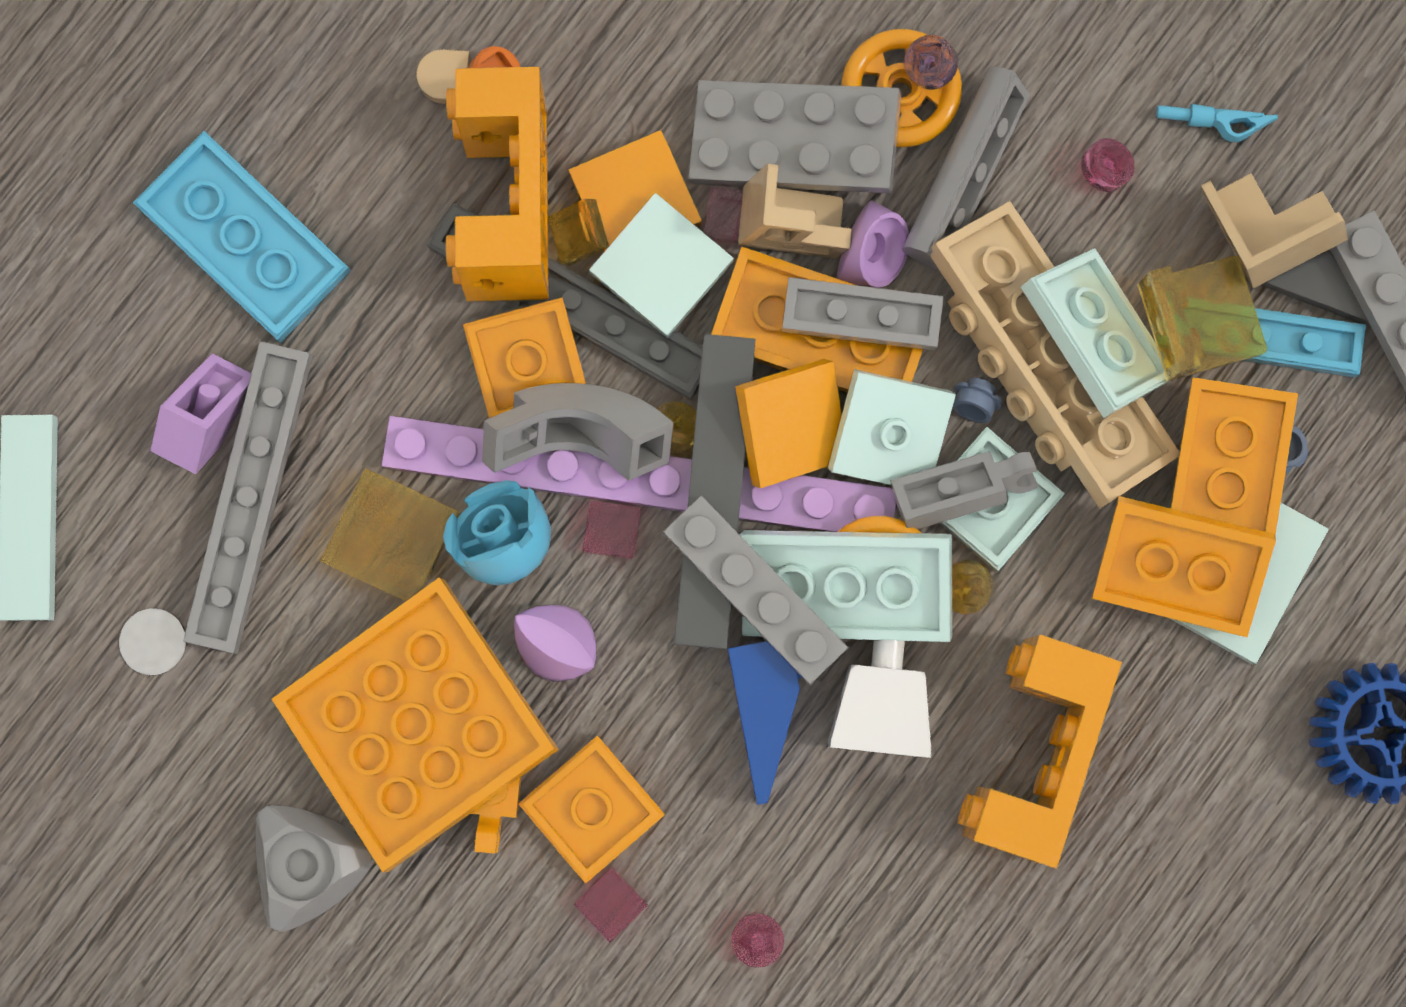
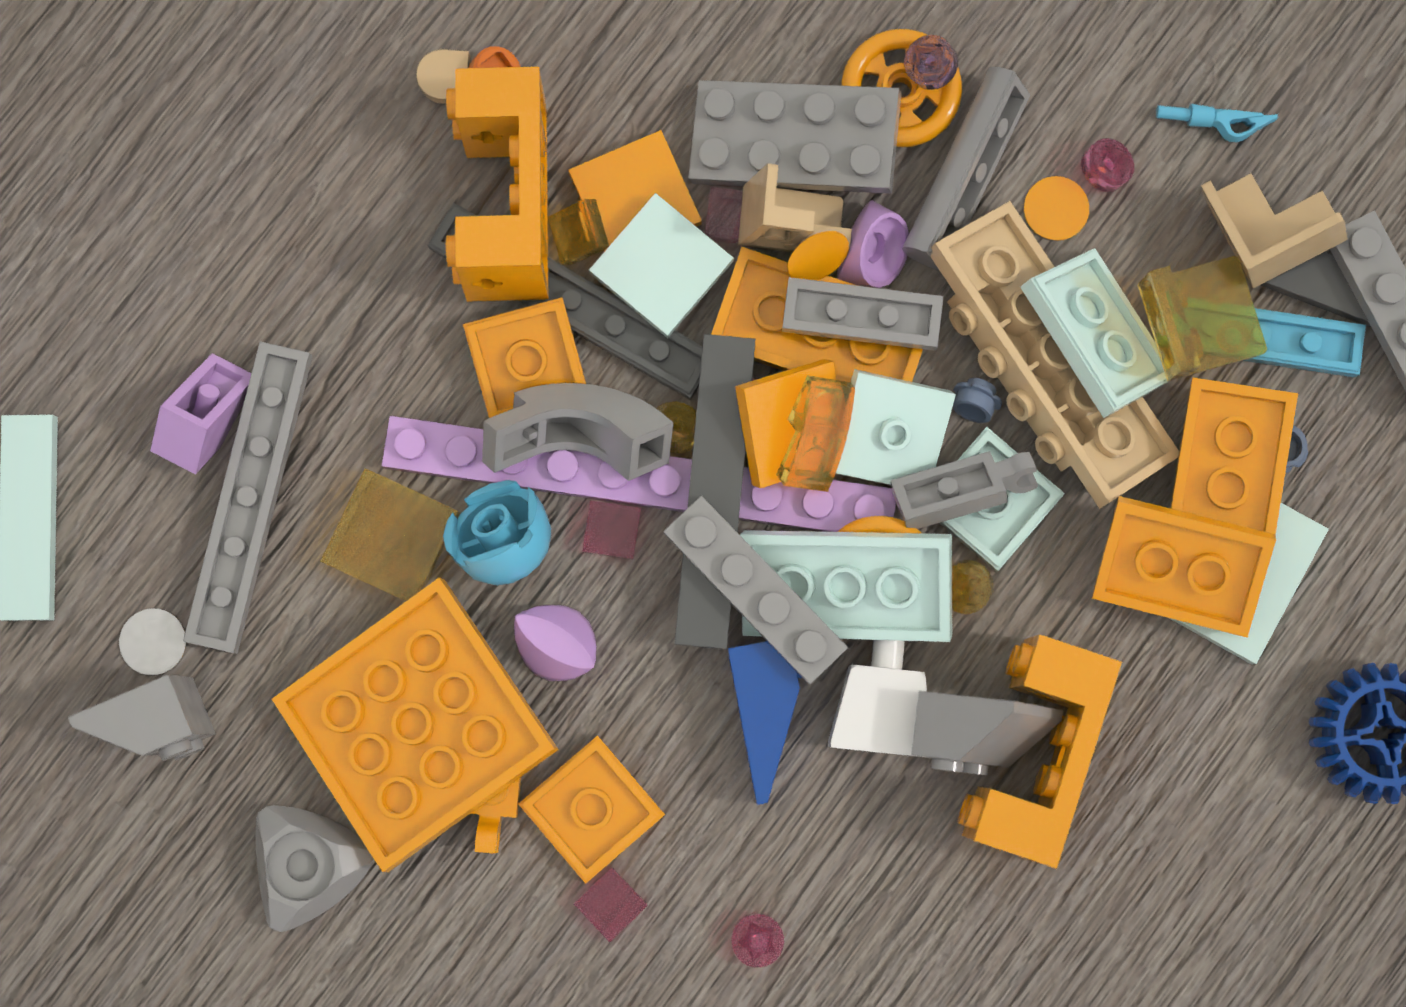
medium azure tile [133,131,351,343] -> none
none -> light grey slope [68,674,216,761]
none -> clear yellow slope [776,375,855,492]
none -> light orange sticker [787,231,849,281]
none -> light grey slope [912,691,1063,776]
none -> light orange sticker [1024,176,1089,241]

